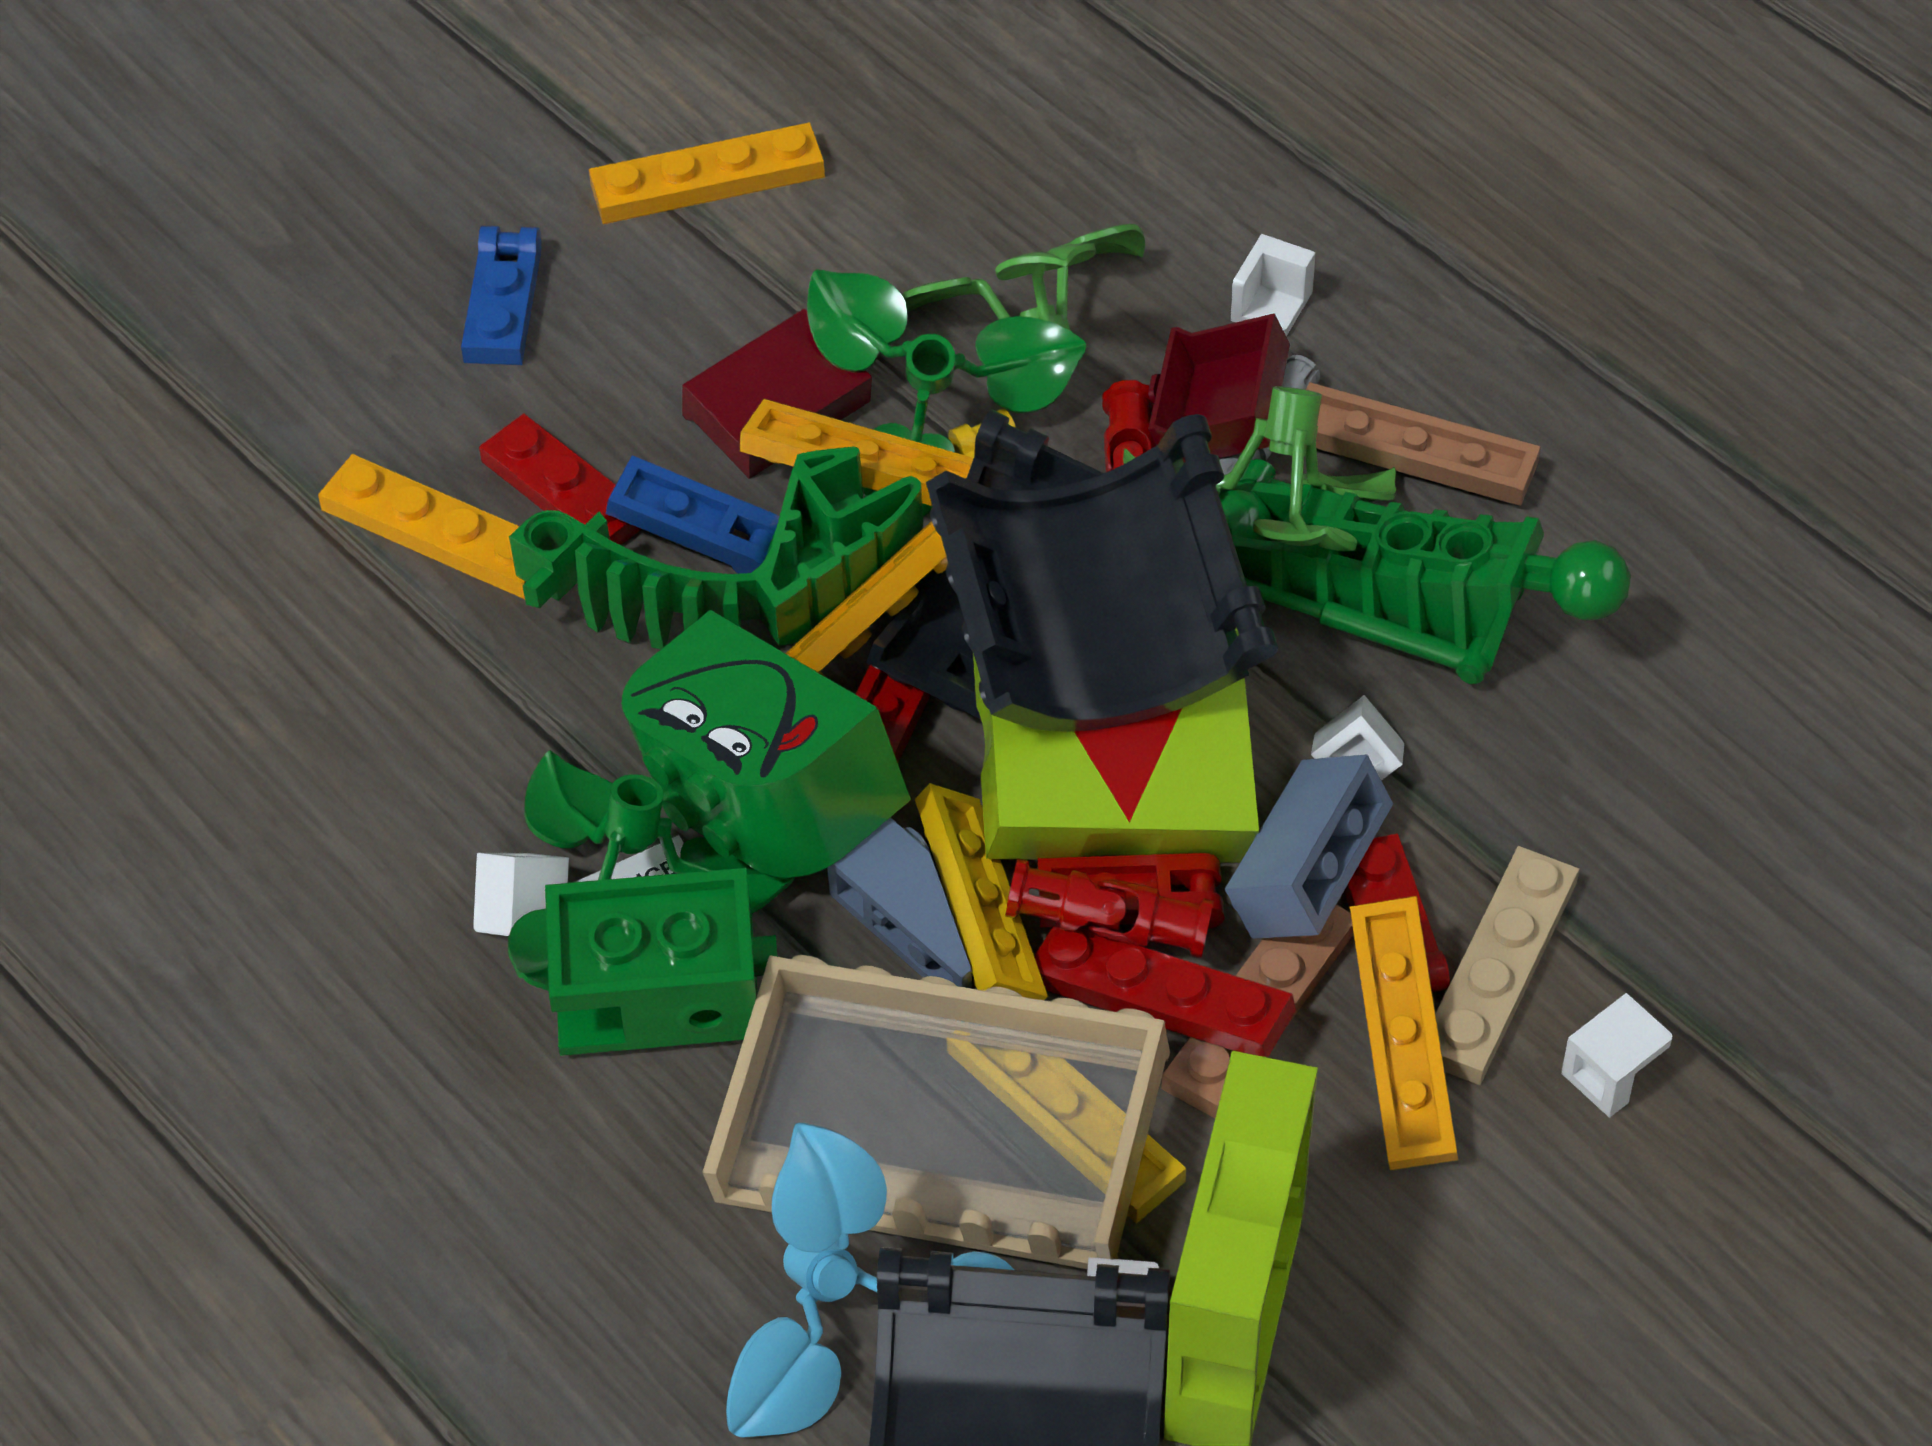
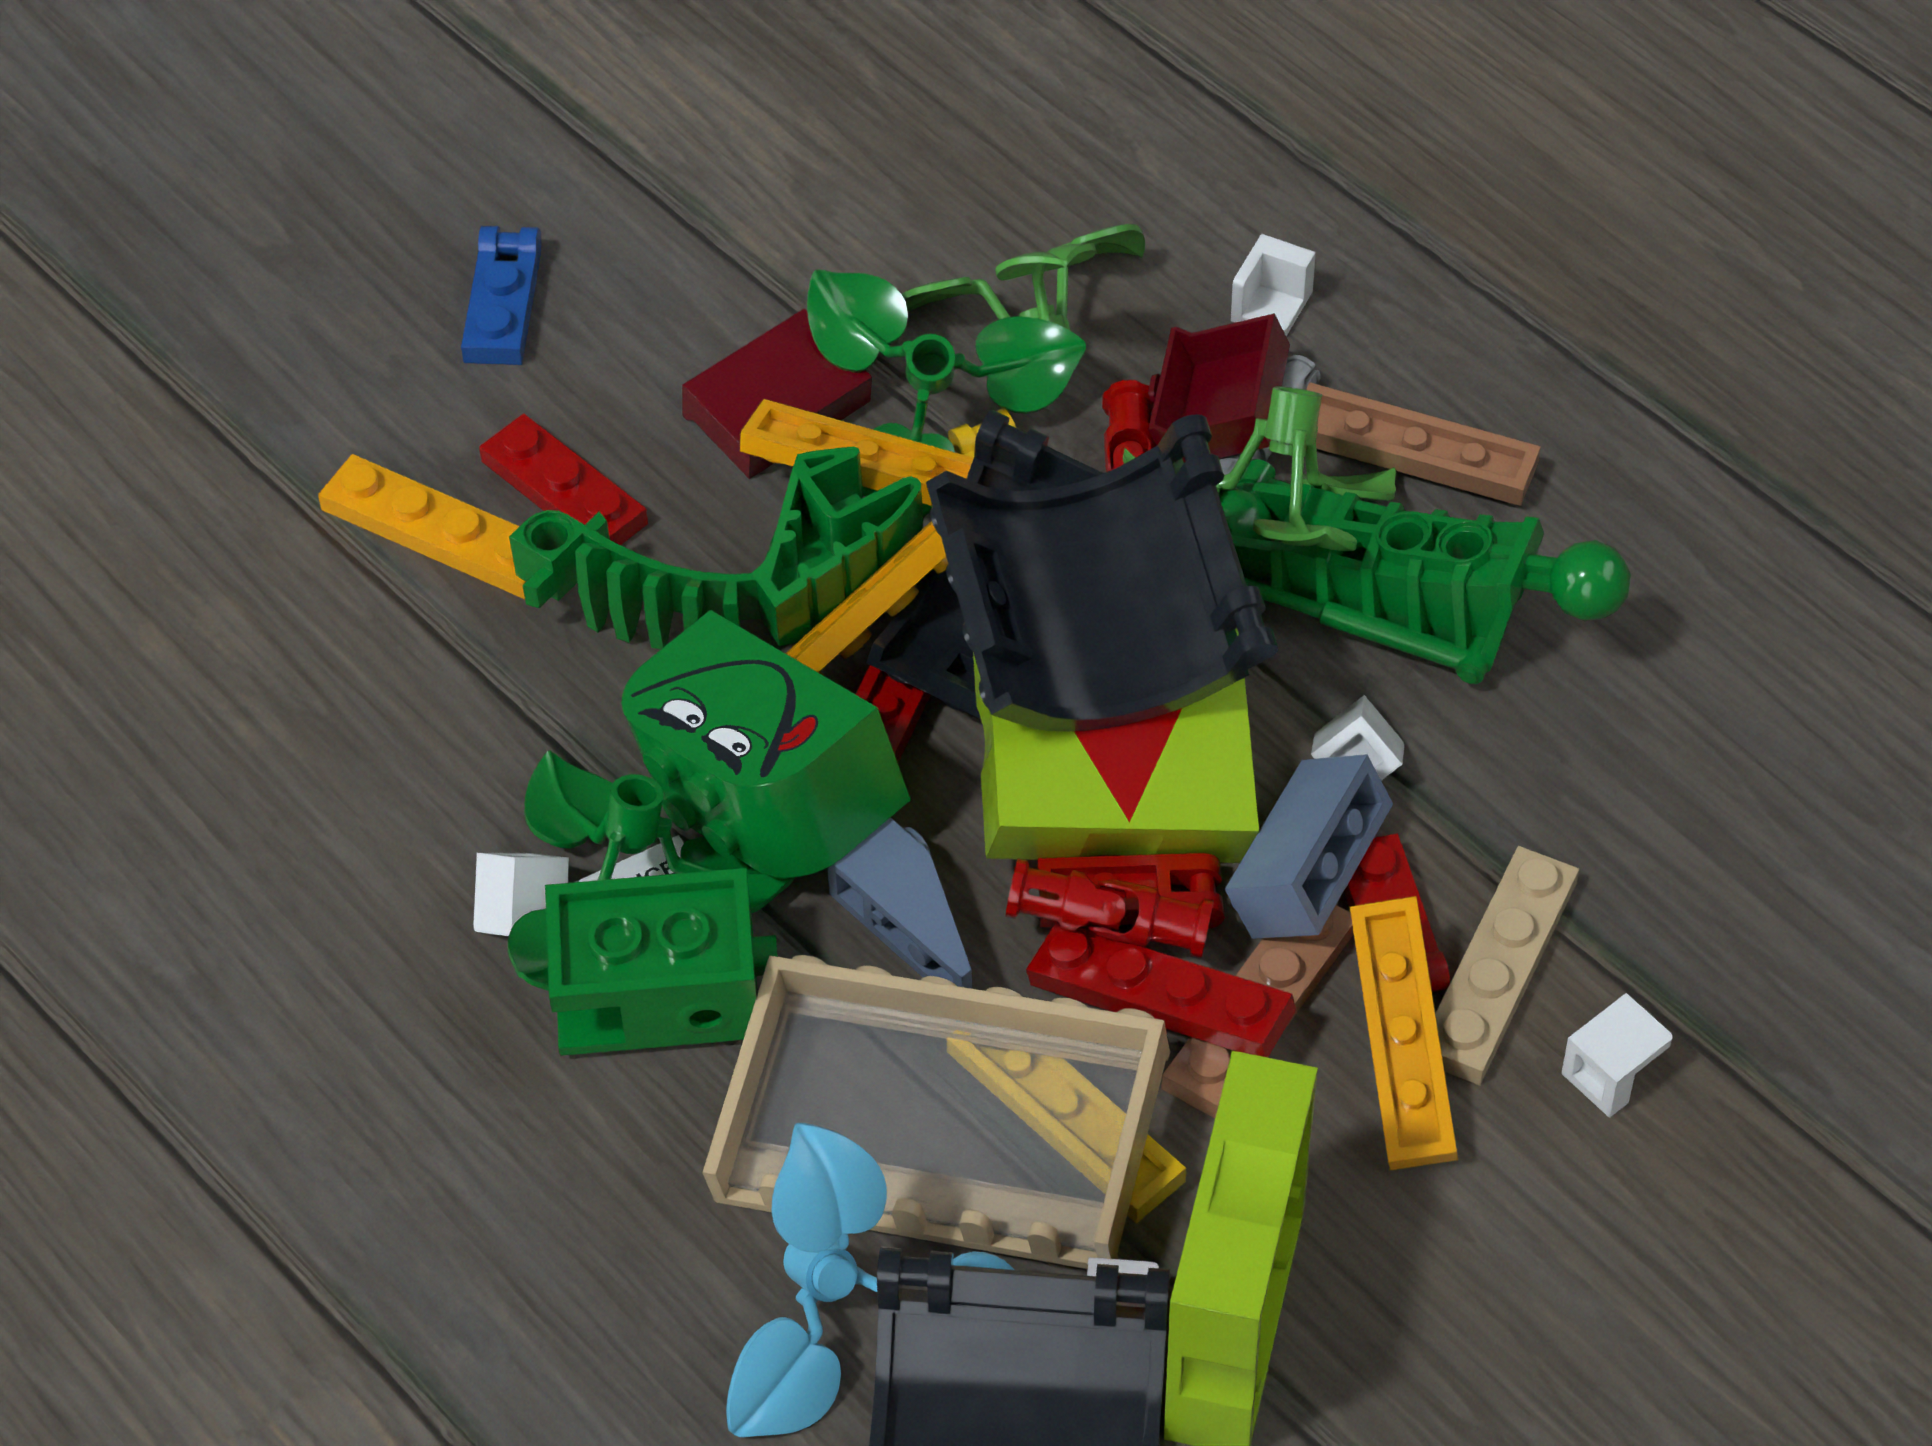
light orange plate [589,122,825,224] -> none
blue plate [606,455,780,574] -> none
yellow plate [915,783,1048,1000] -> none

